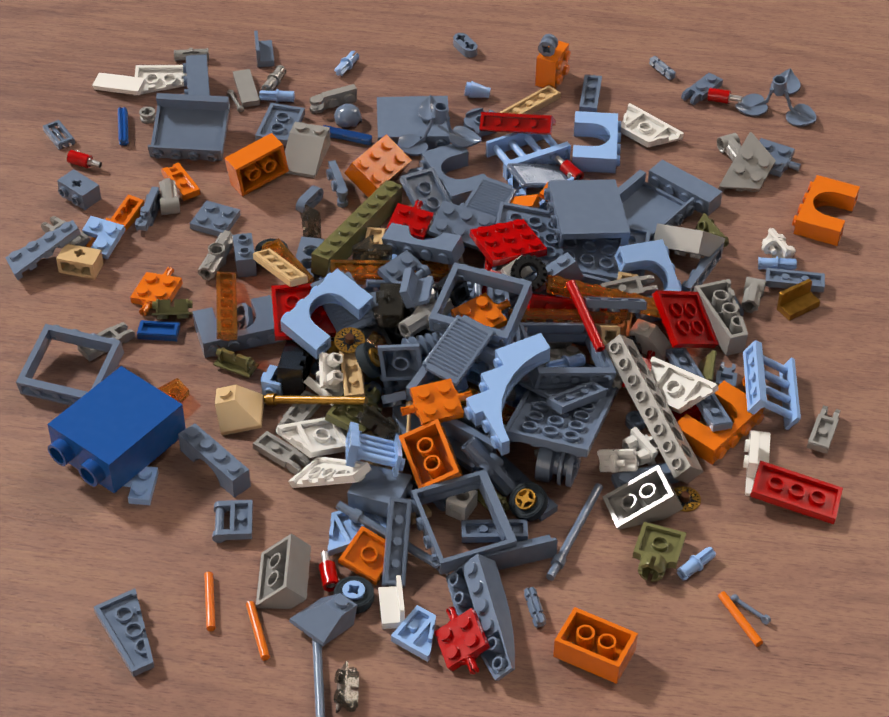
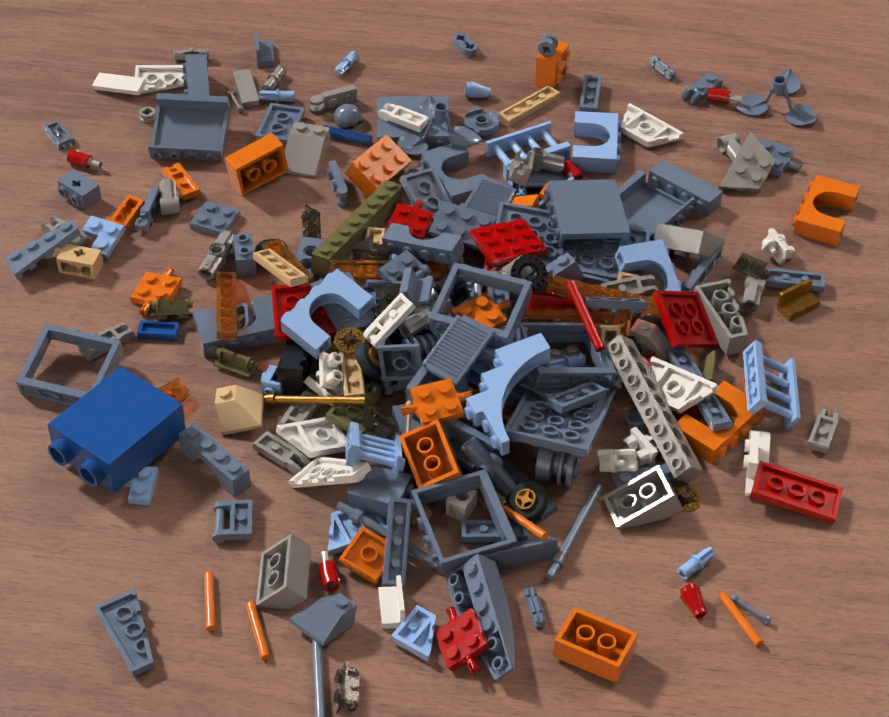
blue axle [117,107,129,146] -> none
sand blue beam [296,185,324,214] -> none
black wheel [334,576,374,614] -> none
sand blue plate [381,391,407,408] -> none
red fence [479,112,556,135] -> none
olive plate [632,522,687,582] -> none
olive hinge [696,213,729,247] -> none
sand blue plate [715,362,738,387] -> none
light blue axle [758,256,797,270] -> none
none -> white plate [363,293,416,349]
none -> white hinge [377,103,429,132]
none -> orange bar [502,505,549,541]
none -> light grey hinge [508,149,535,186]
none -> light grey piece [531,147,565,173]
none -> red cone [679,583,707,619]
none -> clear smoke hinge [732,253,770,280]

